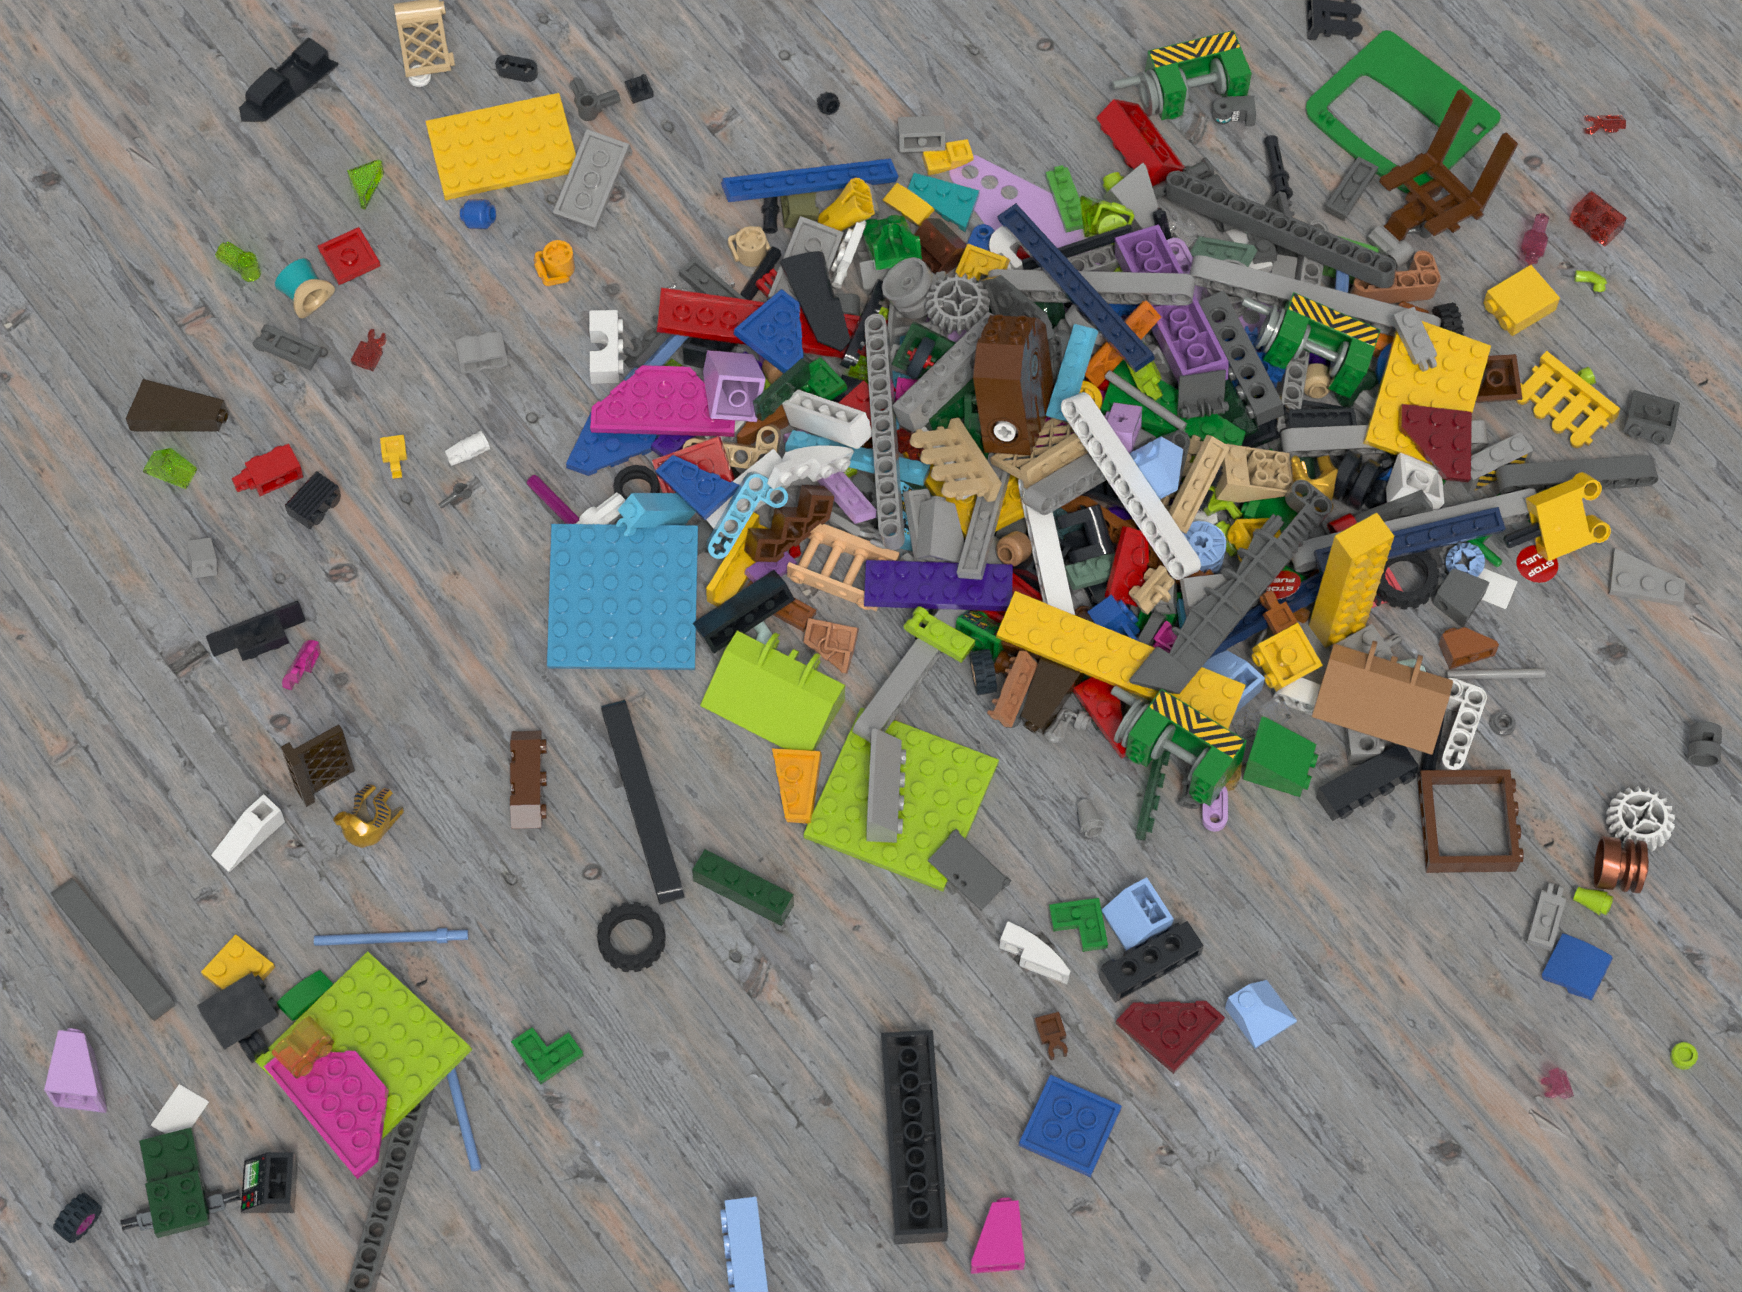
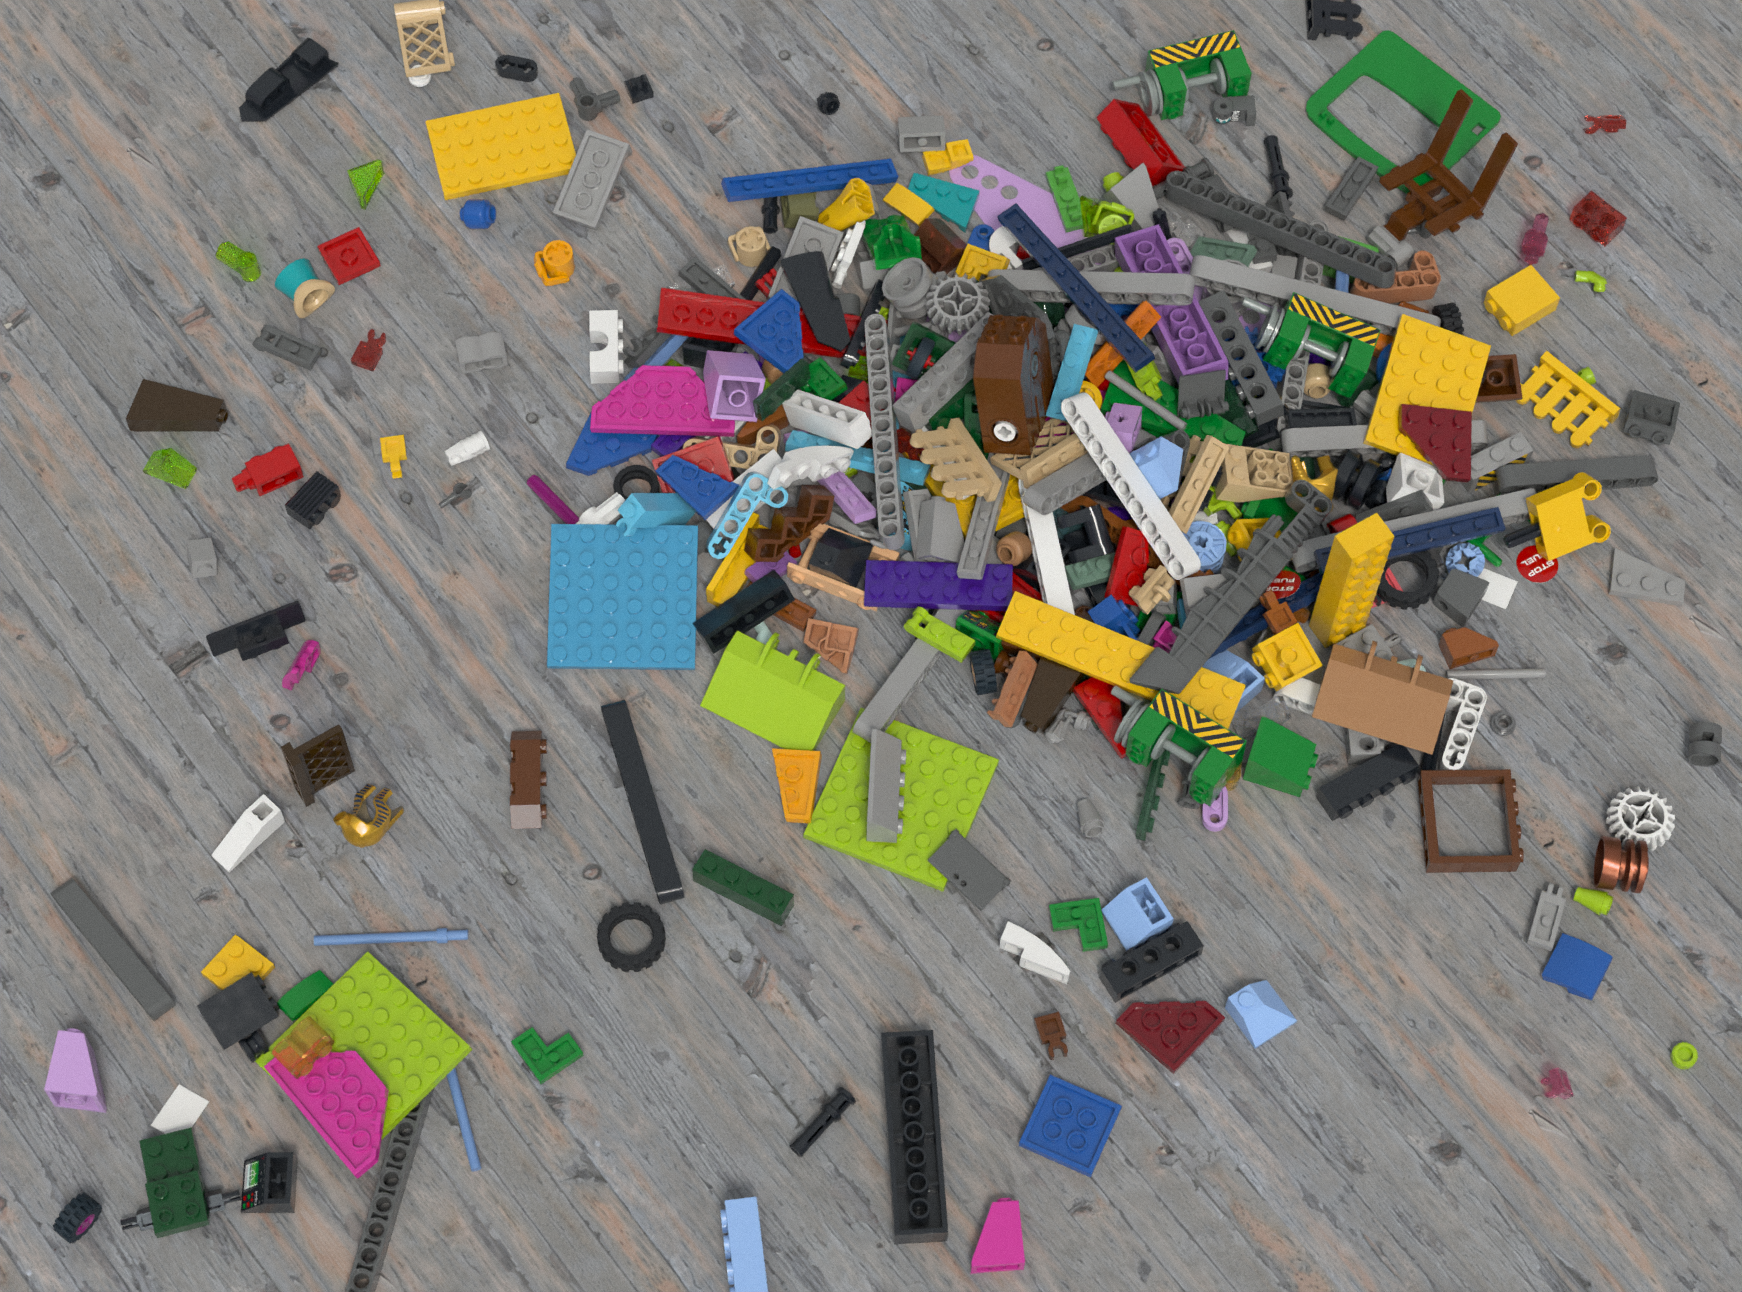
light grey hinge [1391,307,1437,372] -> none
none -> black pin [789,1086,856,1158]
none -> black slope [809,528,874,588]

